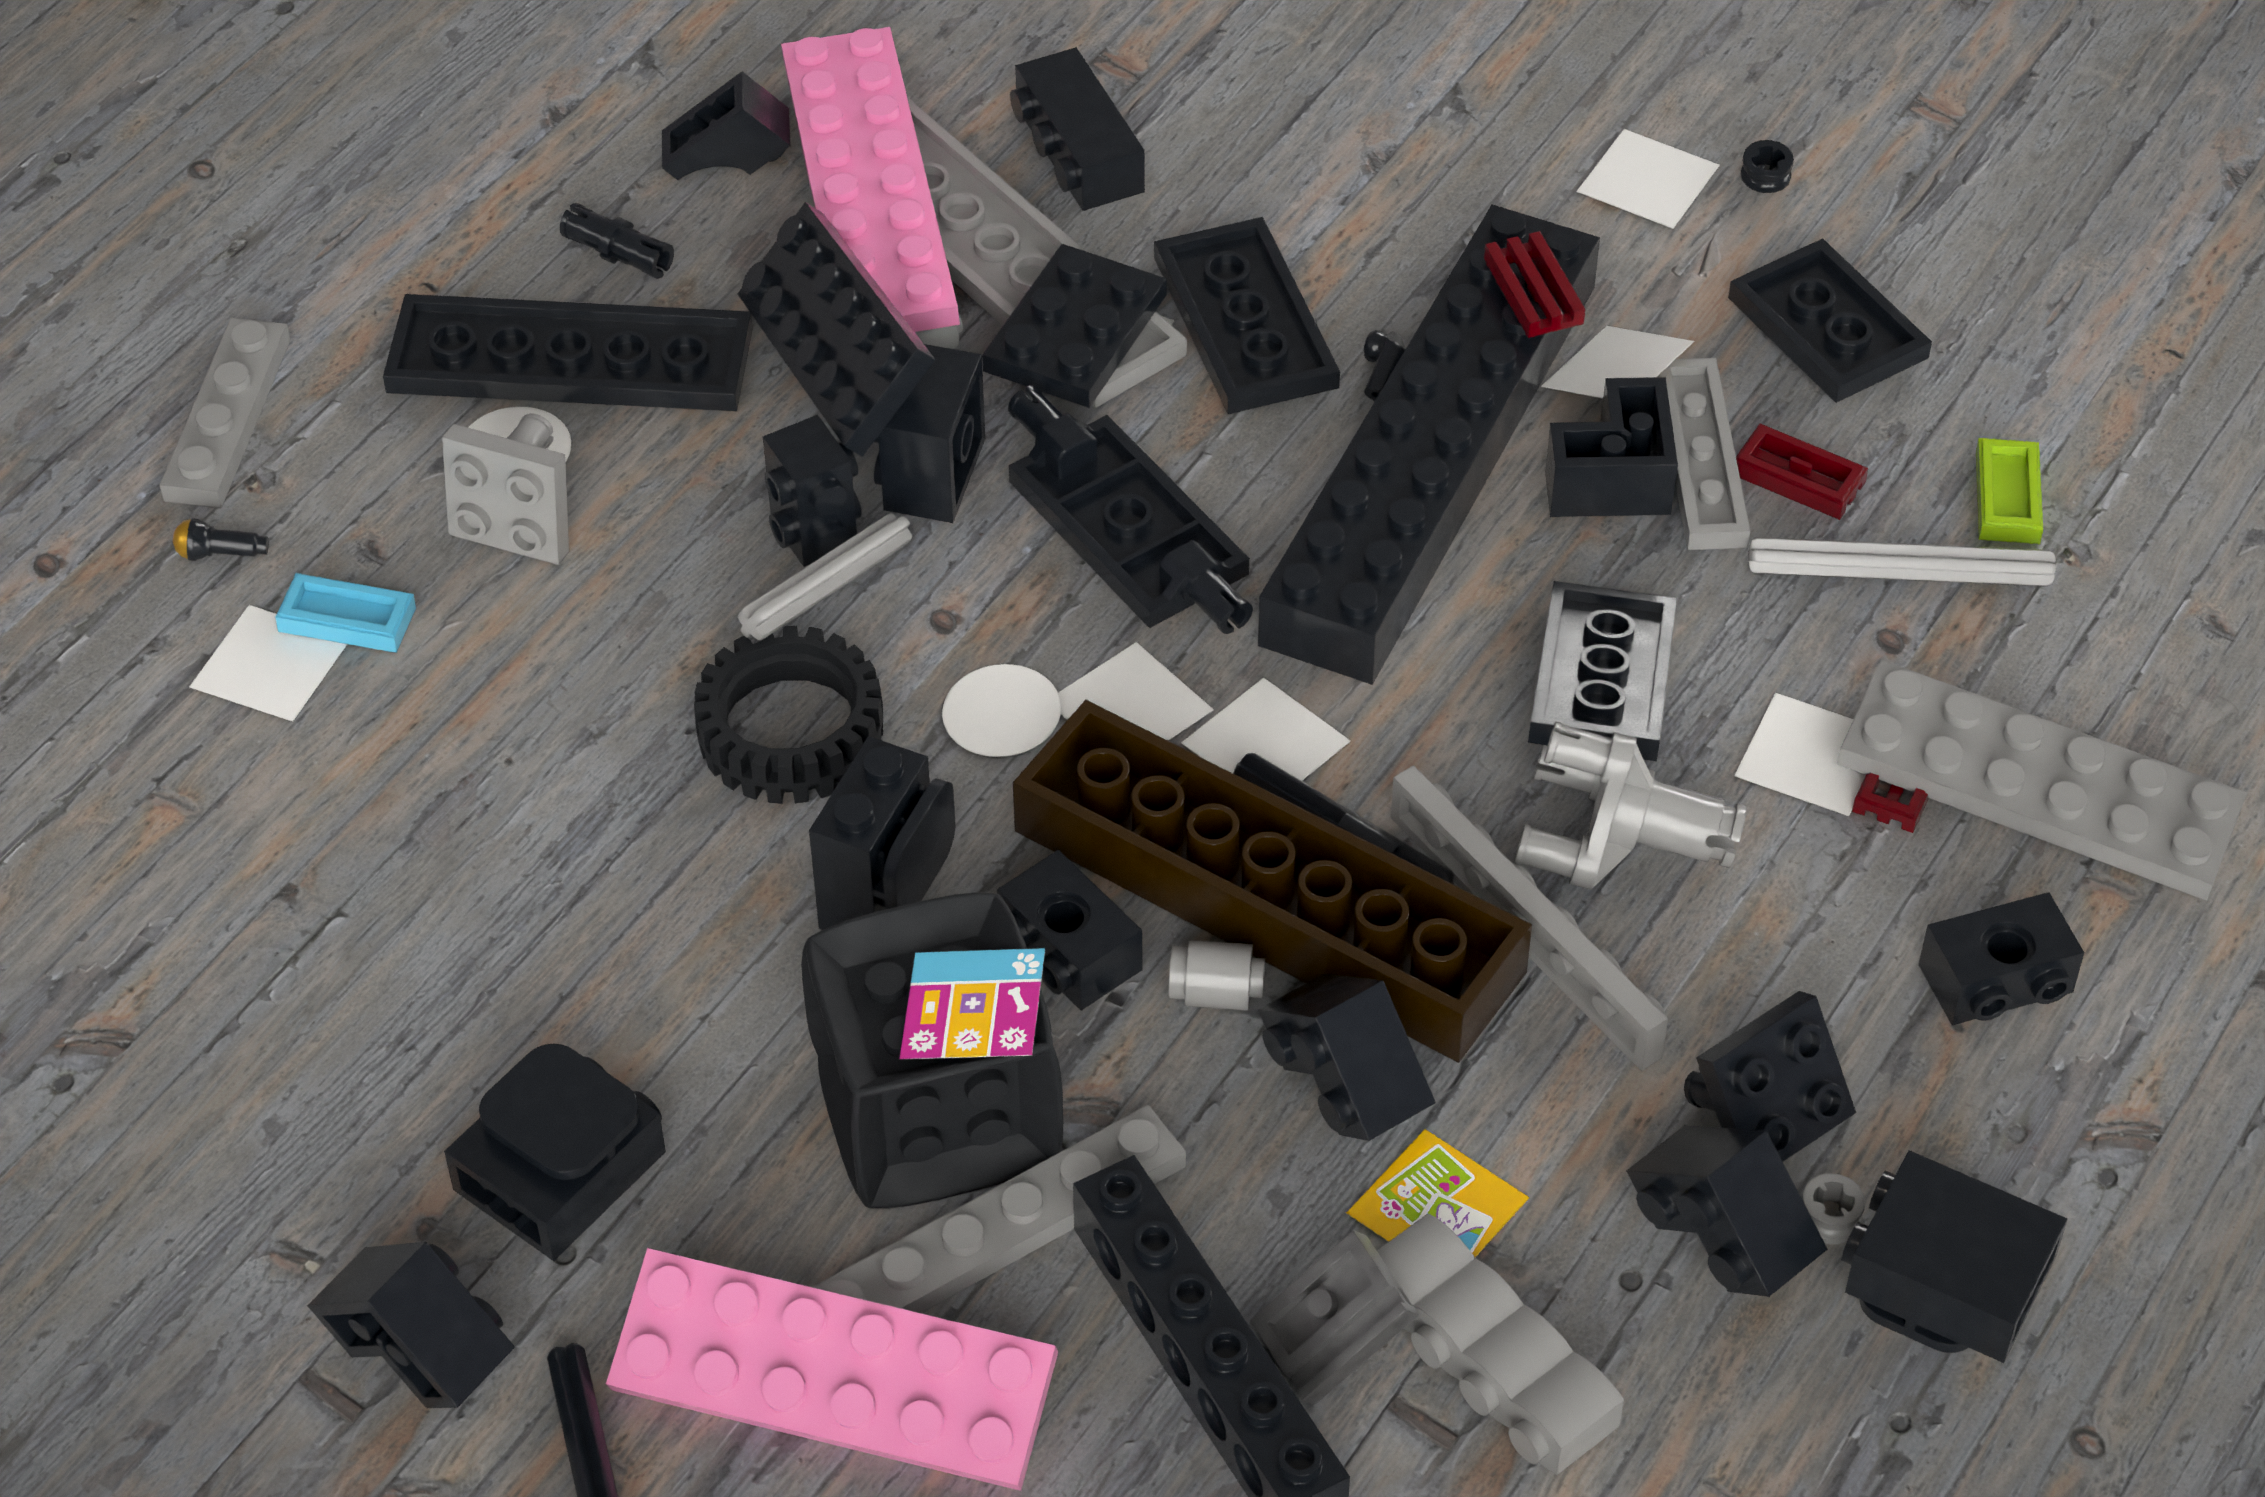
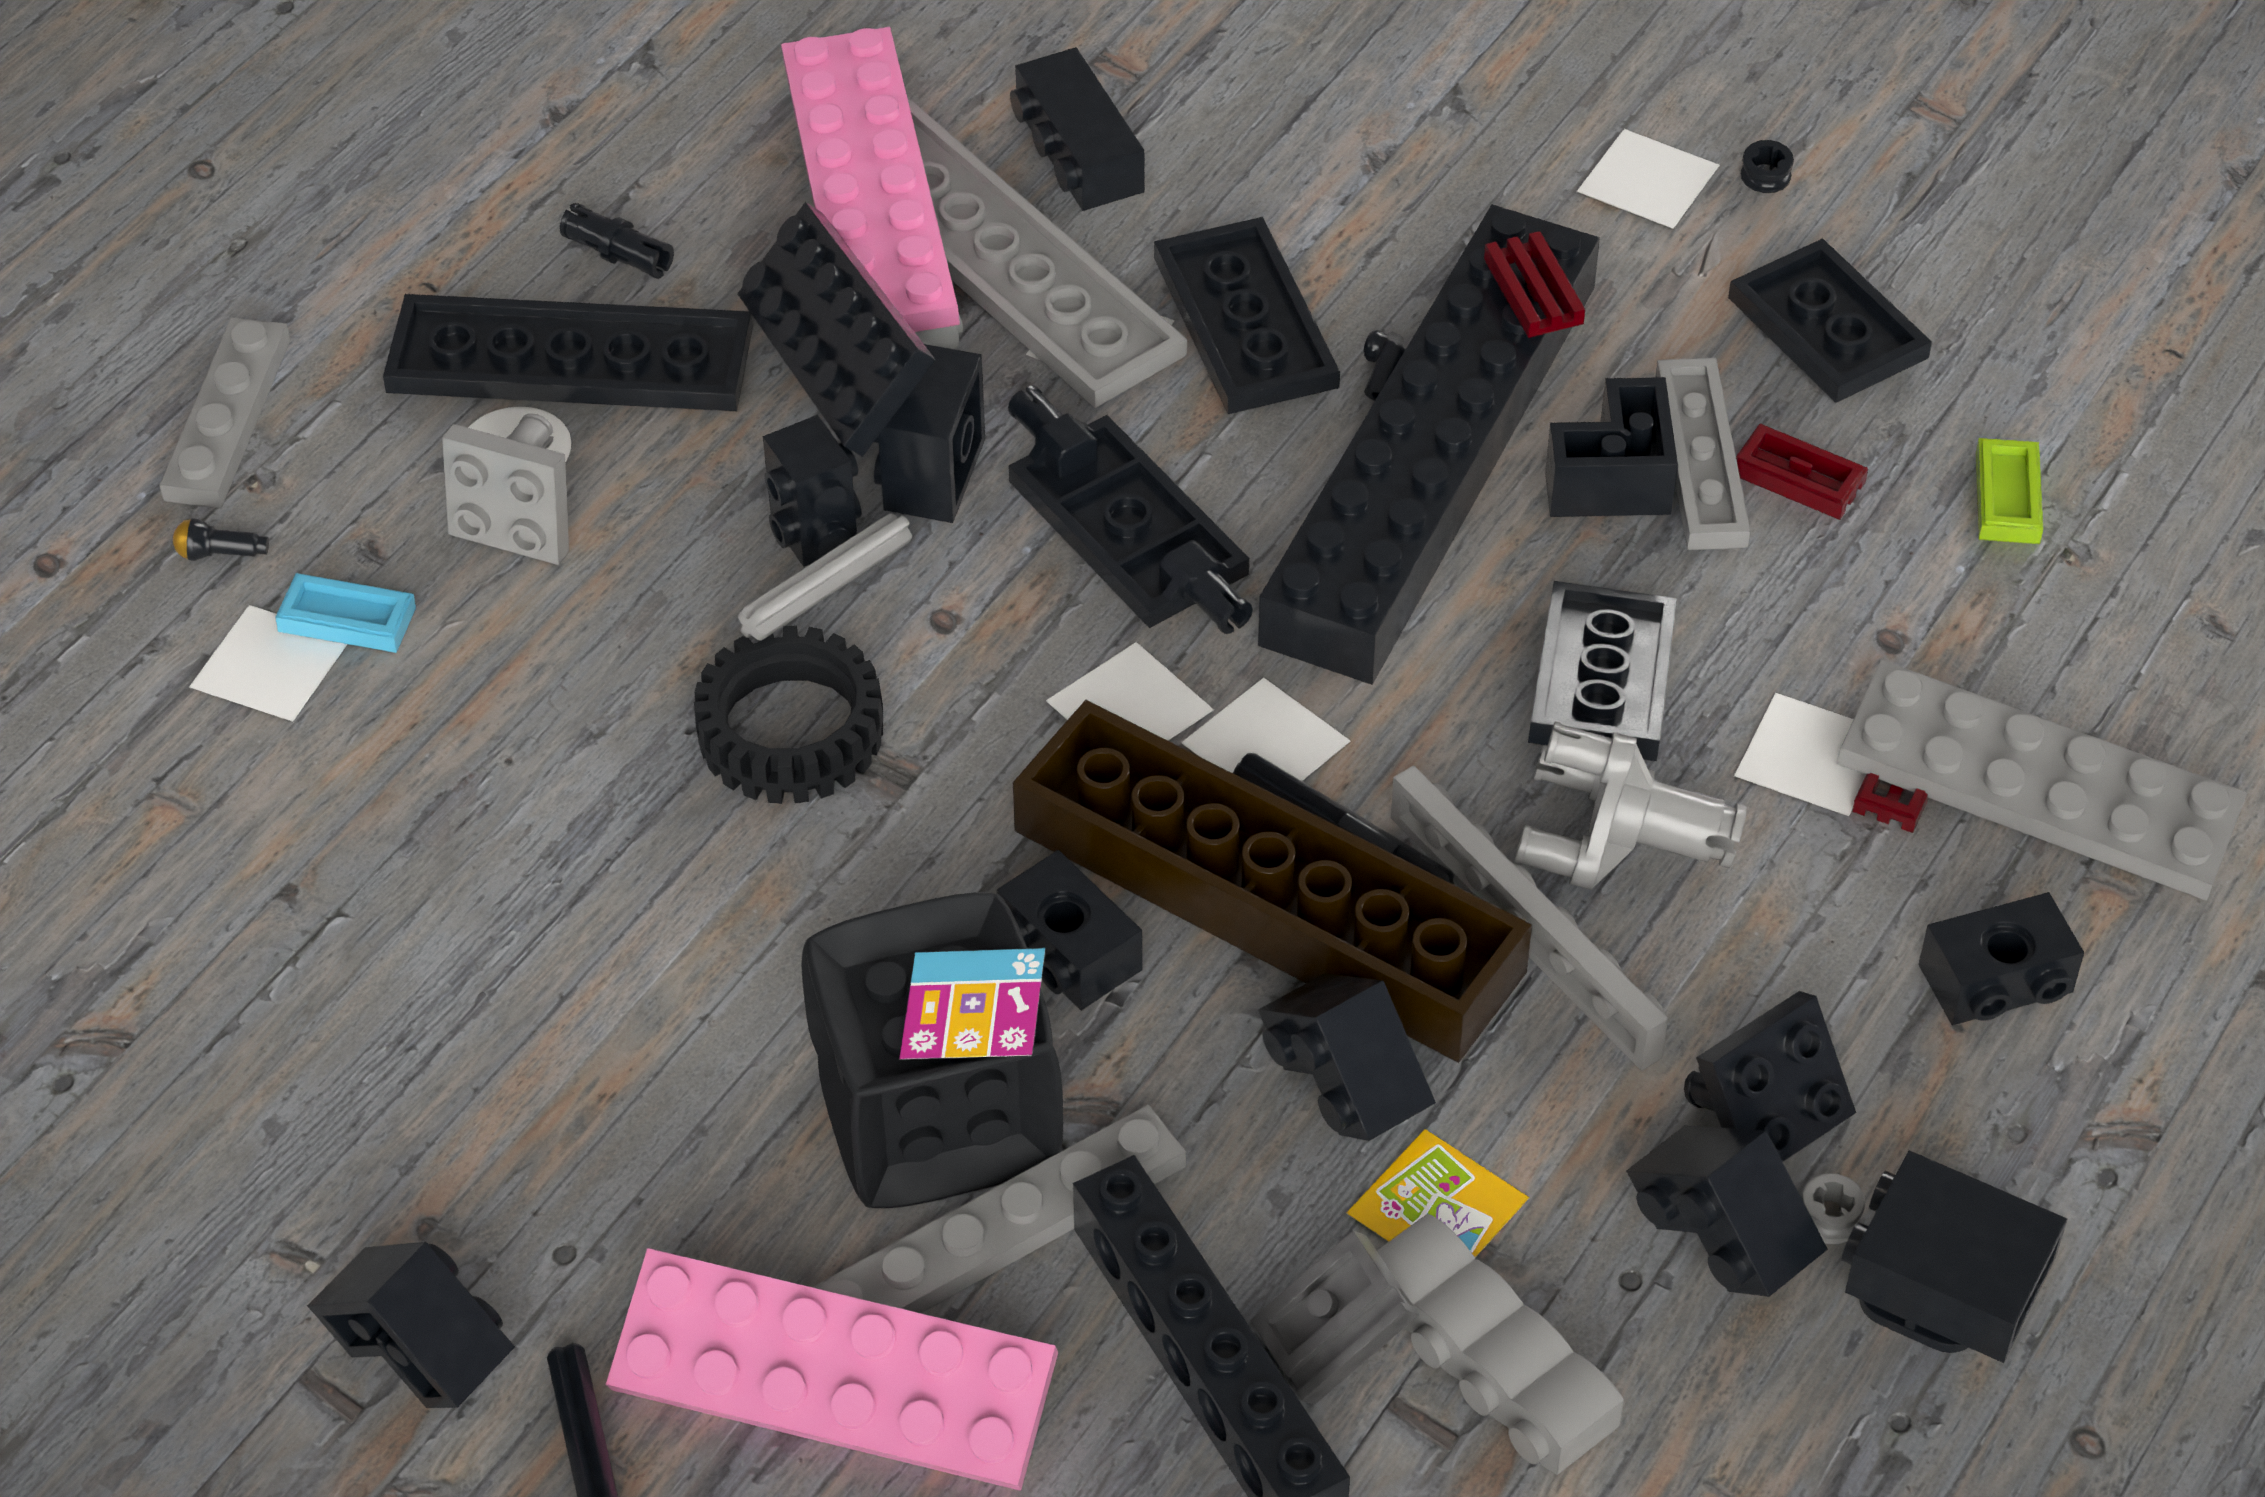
black brick [444,1044,666,1261] -> none
black arch [662,71,791,180] -> none
black brick [809,736,956,930] -> none
white sticker [942,664,1061,757] -> none
black plate [982,244,1167,408] -> none
light grey brick [1169,940,1265,1011] -> none
white sticker [1541,326,1694,398] -> none
axle [1748,537,2056,586] -> none

